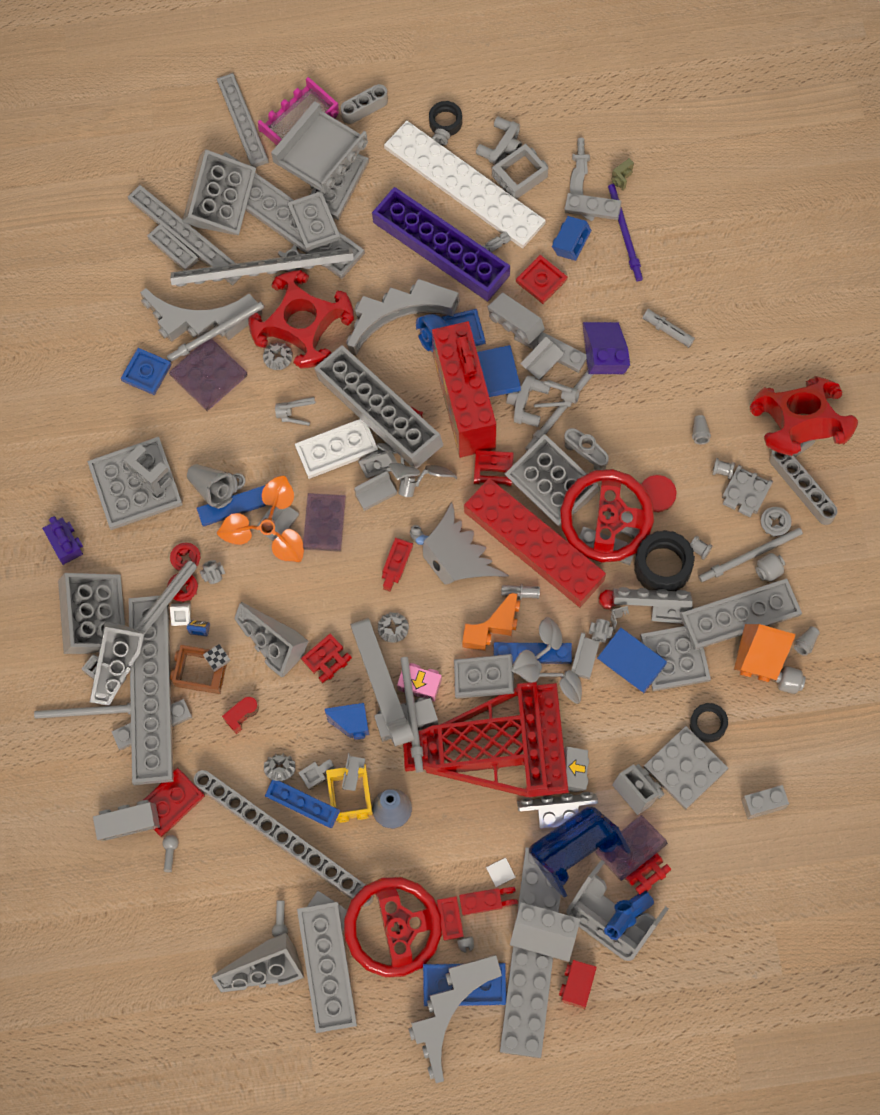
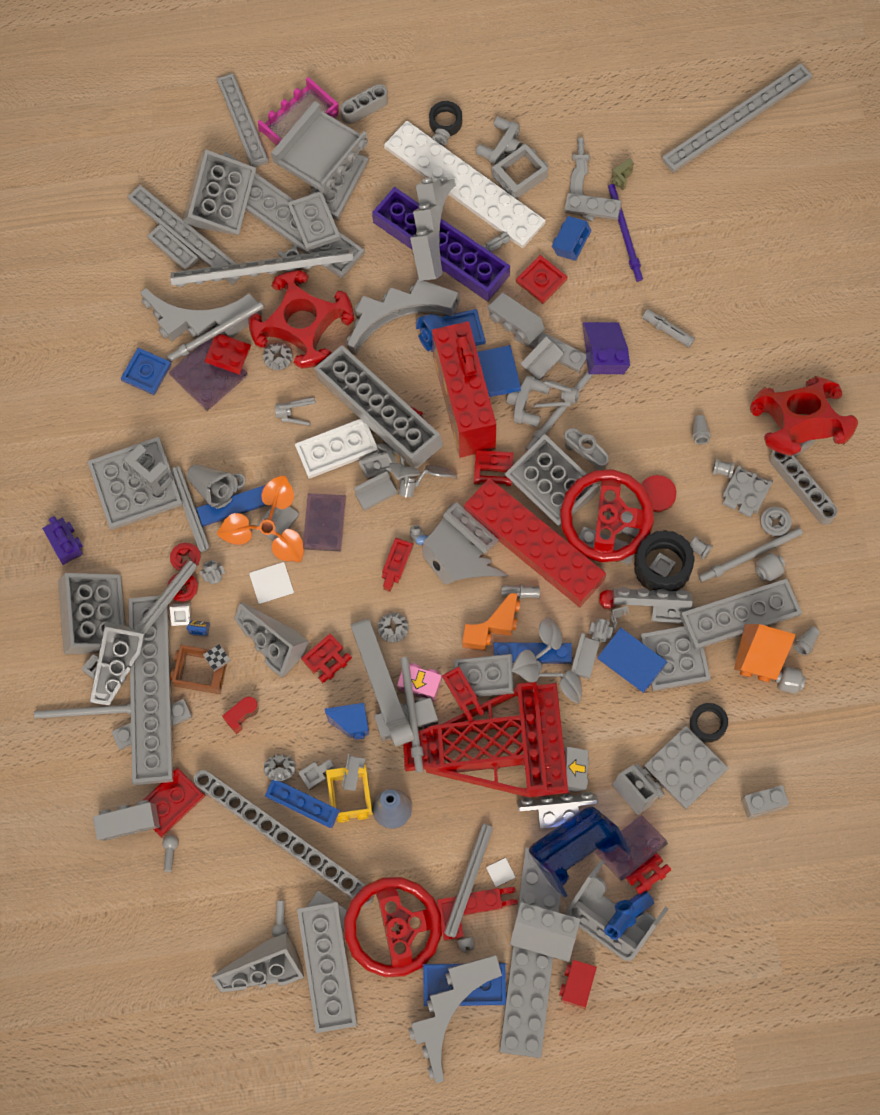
none -> light grey axle [171,466,210,552]
none -> red plate [205,334,251,375]
none -> white sticker [249,562,294,604]
none -> light grey arch [410,177,456,281]
none -> red hinge [442,667,484,721]
none -> light grey plate [443,502,499,554]
none -> light grey axle [444,824,493,937]
none -> light grey plate [649,552,676,577]
none -> light grey plate [662,63,813,173]

